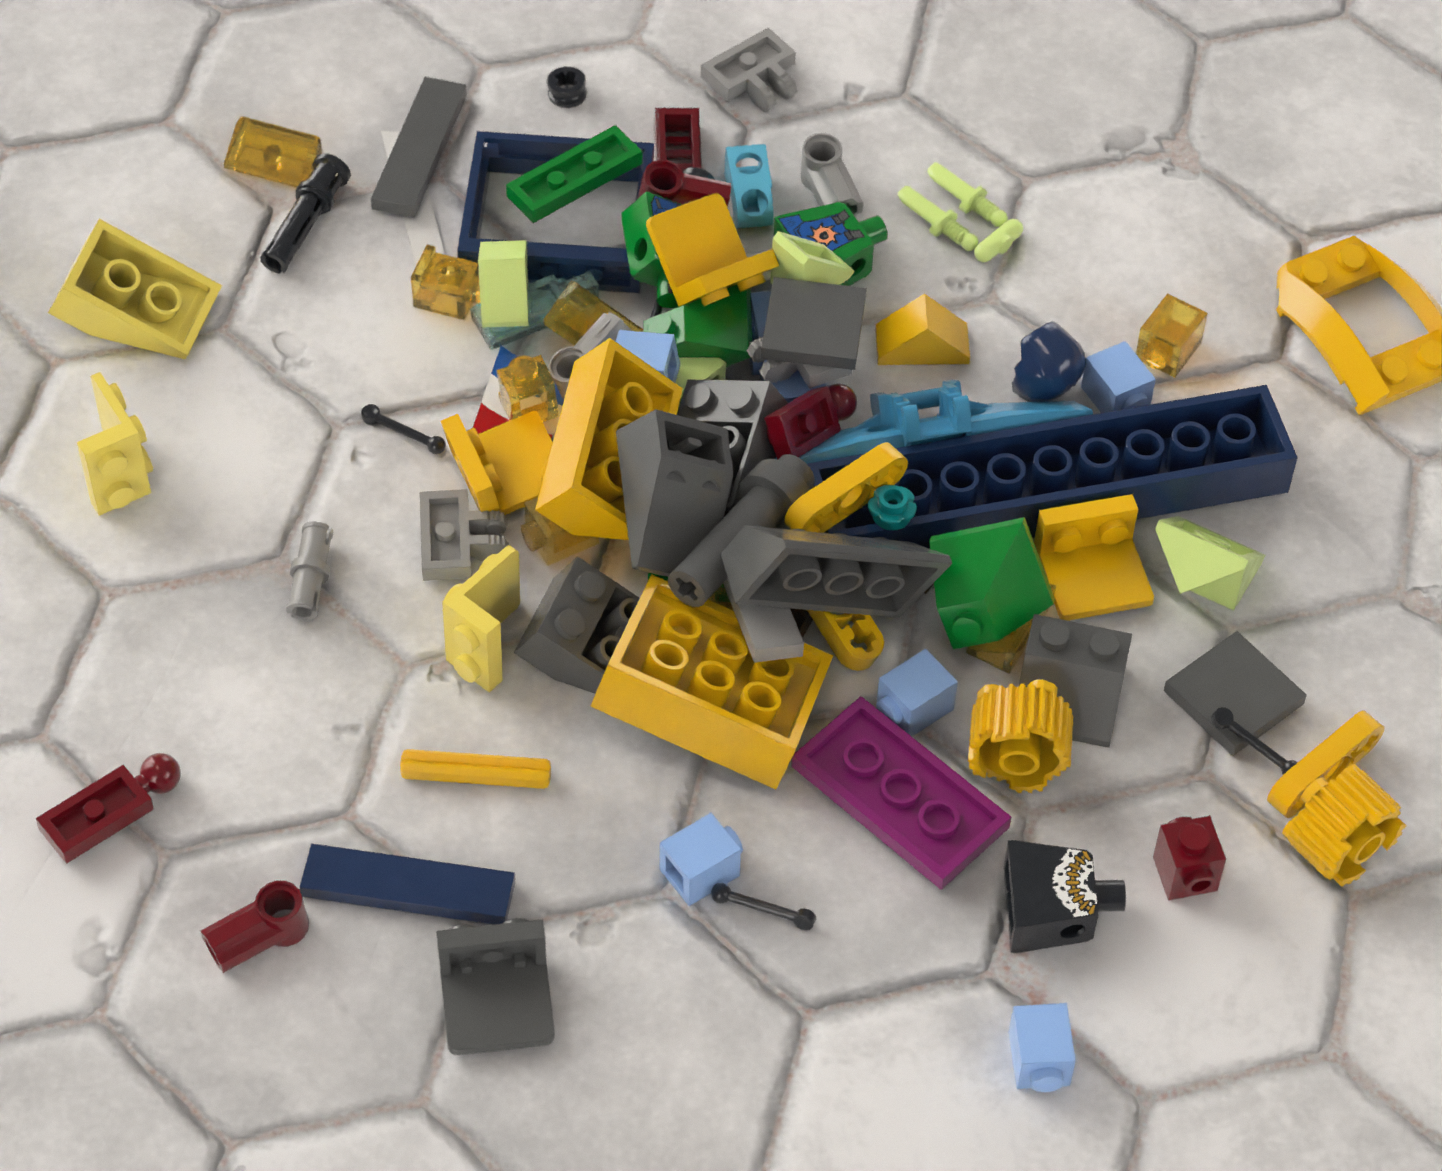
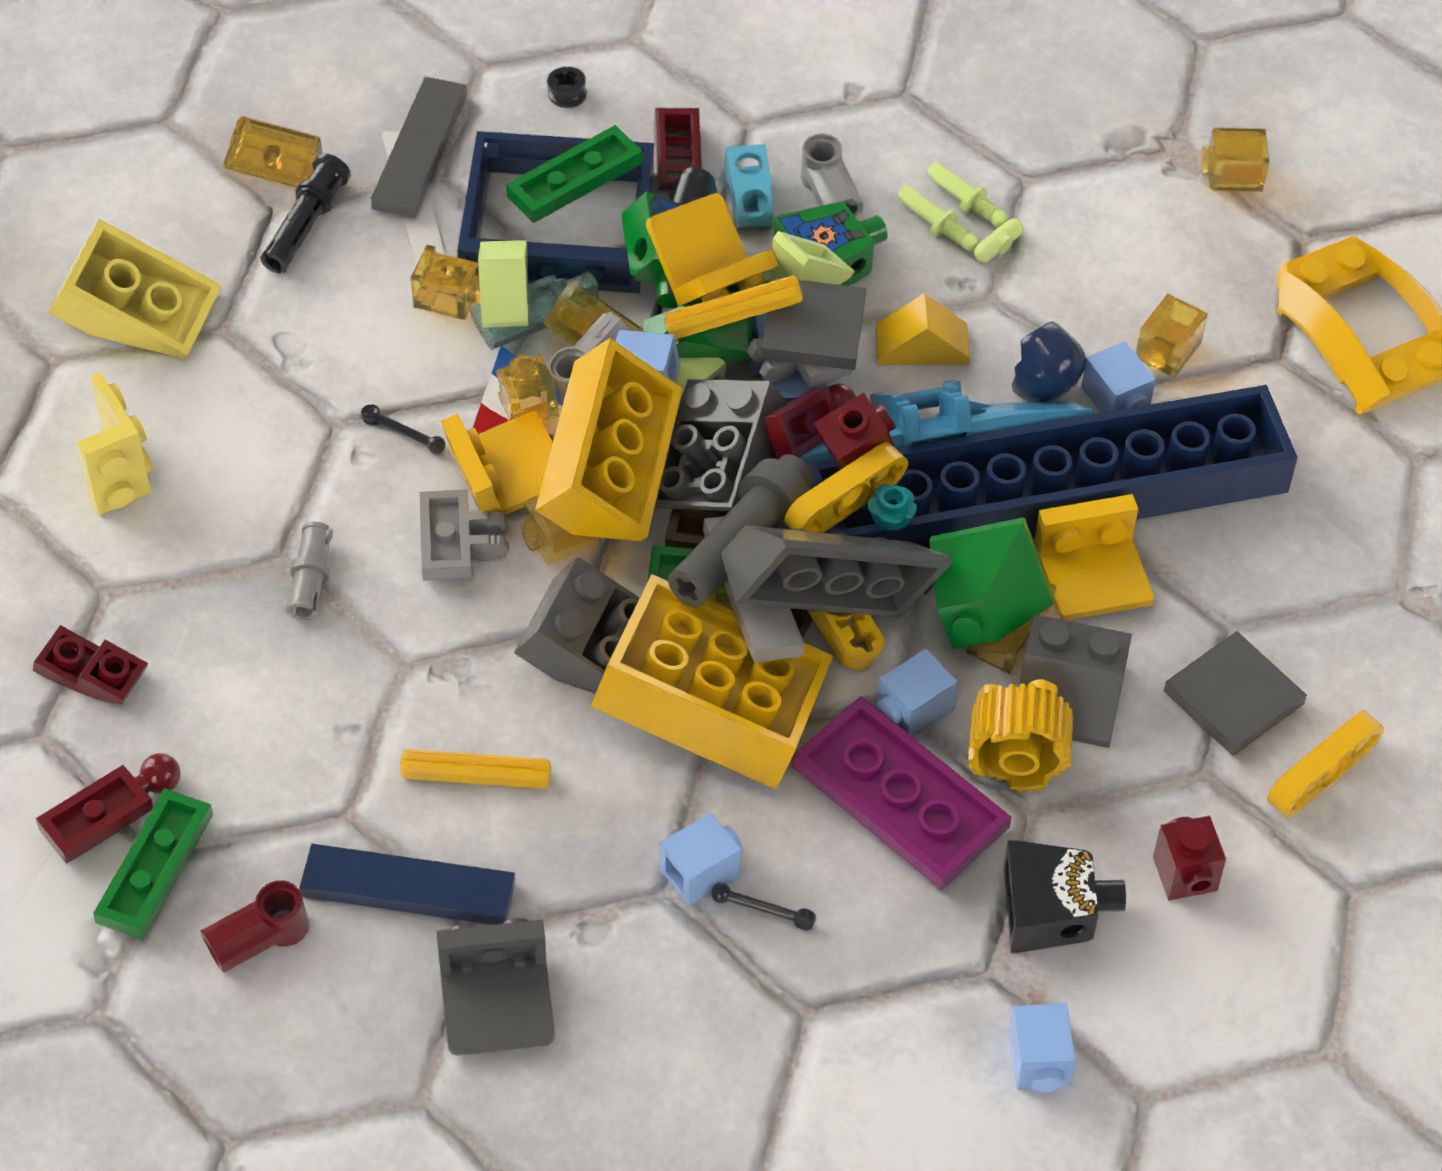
light yellow bracket [442,545,520,692] -> none
dark grey slope [616,409,733,577] -> none
dark red piece [637,160,732,208] -> none
light grey hinge [701,27,798,112] -> none
yellowish green slope [1155,516,1265,610] -> none
black hinge [1211,707,1298,775] -> none
yellow brick [1282,764,1406,887] -> none
none -> dark red slope [33,625,148,705]
none -> green plate [93,788,213,940]
none -> yellow axle [664,276,803,340]
none -> dark red brick [814,392,896,470]
none -> clear yellow brick [1200,128,1269,192]

